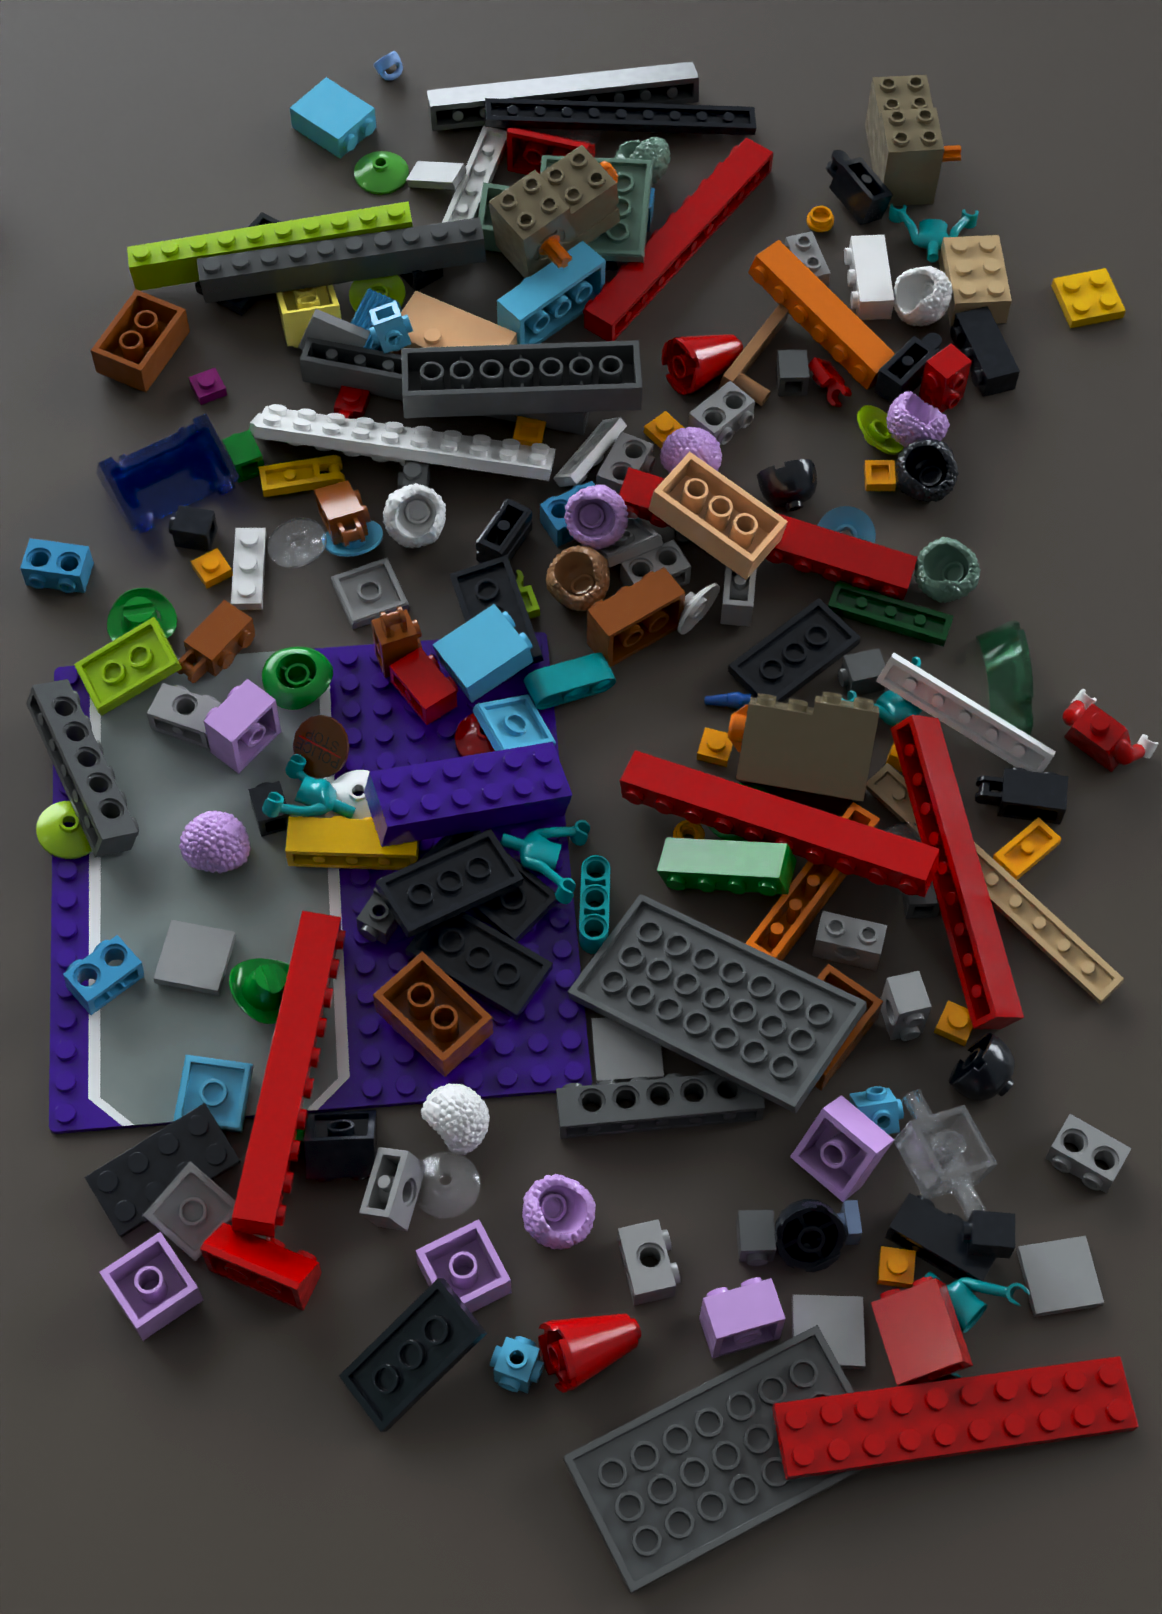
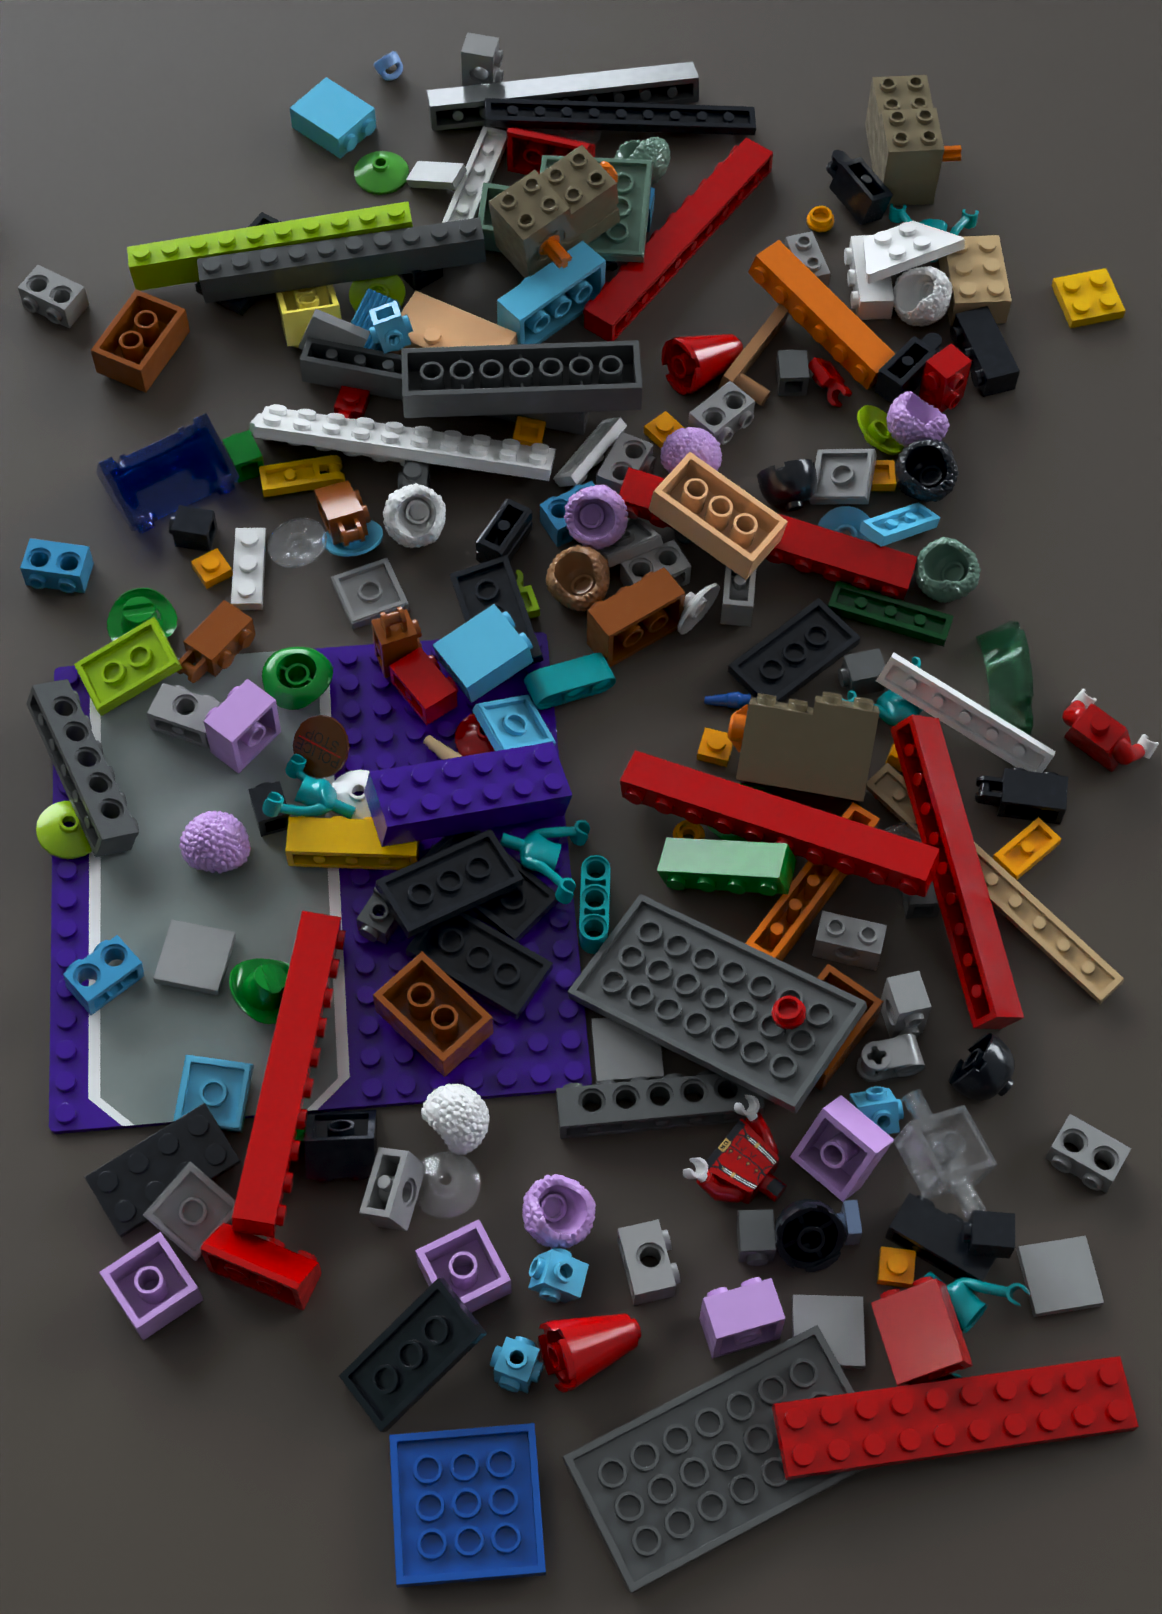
magenta plate [188,368,227,405] -> none
light orange plate [934,1000,973,1046] -> none
none -> light grey brick [18,265,89,328]
none -> blue plate [389,1423,546,1588]
none -> tan animal [423,735,462,760]
none -> light grey brick [461,32,504,86]
none -> medium azure brick [528,1248,589,1303]
none -> red torso [683,1095,787,1204]
none -> red plate [772,996,806,1029]
none -> light grey tile [809,449,877,505]
none -> light grey piece [856,1034,925,1082]
none -> medium azure plate [859,502,941,547]
none -> white wing [864,221,965,284]

